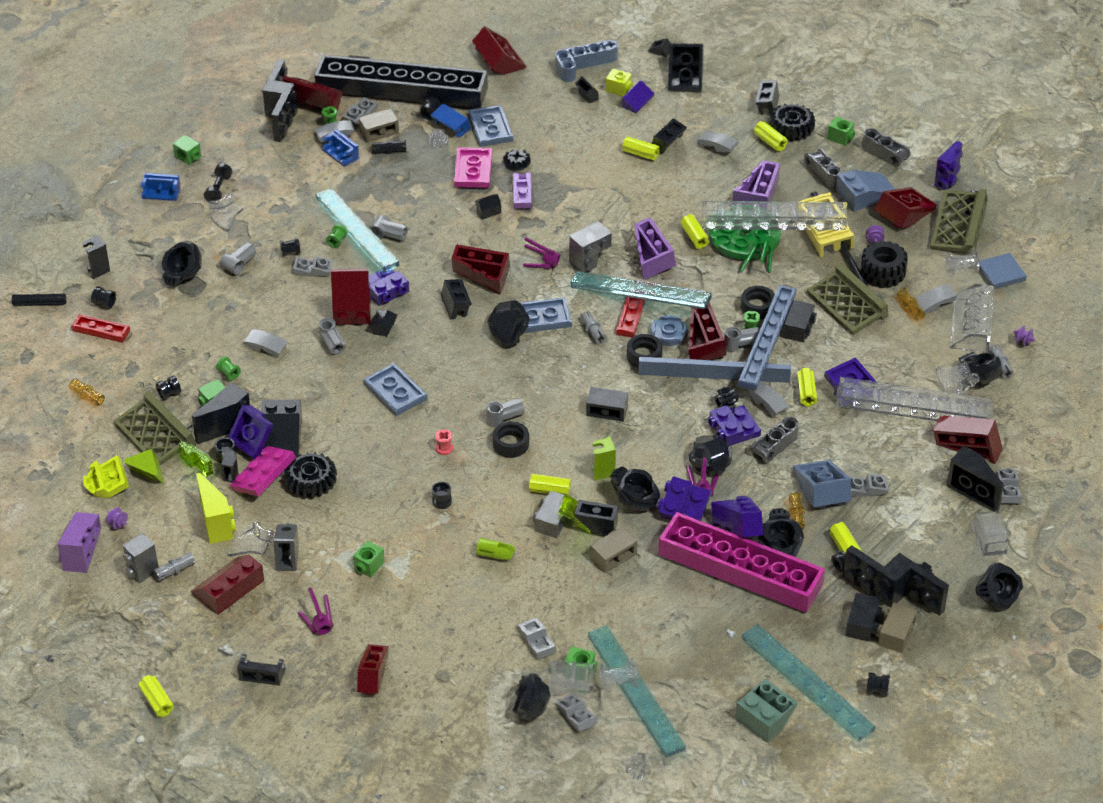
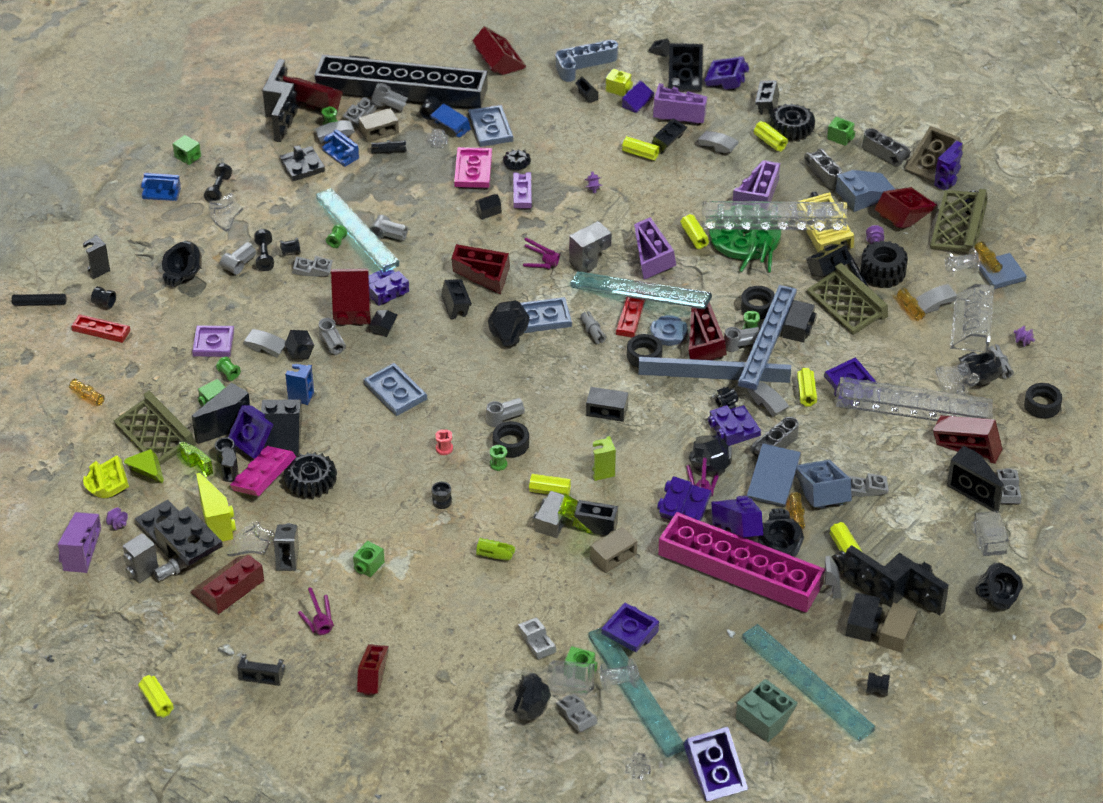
black wheel [155,375,181,400] -> none
black helmet [610,466,660,511] -> none
none -> black bracket [134,499,223,566]
none -> medium lavender tile [192,326,234,357]
none -> black wheel [254,229,274,271]
none -> hinge [280,145,325,181]
none -> black brick [285,330,314,359]
none -> blue hinge [285,364,314,405]
none -> light grey piece [371,83,407,112]
none -> bright green bush [490,445,507,471]
none -> medium lavender wheel [584,172,603,193]
none -> dark purple plate [601,602,659,652]
none -> medium lavender wedge [653,83,707,124]
none -> slope [683,727,748,802]
none -> dark purple plate [704,56,749,89]
none -> sand blue tile [747,443,801,507]
none -> black brick [806,244,851,276]
none -> light grey slope [824,556,841,598]
none -> dark tan slope [905,126,964,182]
none -> clear yellow pin [974,241,1003,273]
none -> black tyre [1024,383,1062,419]

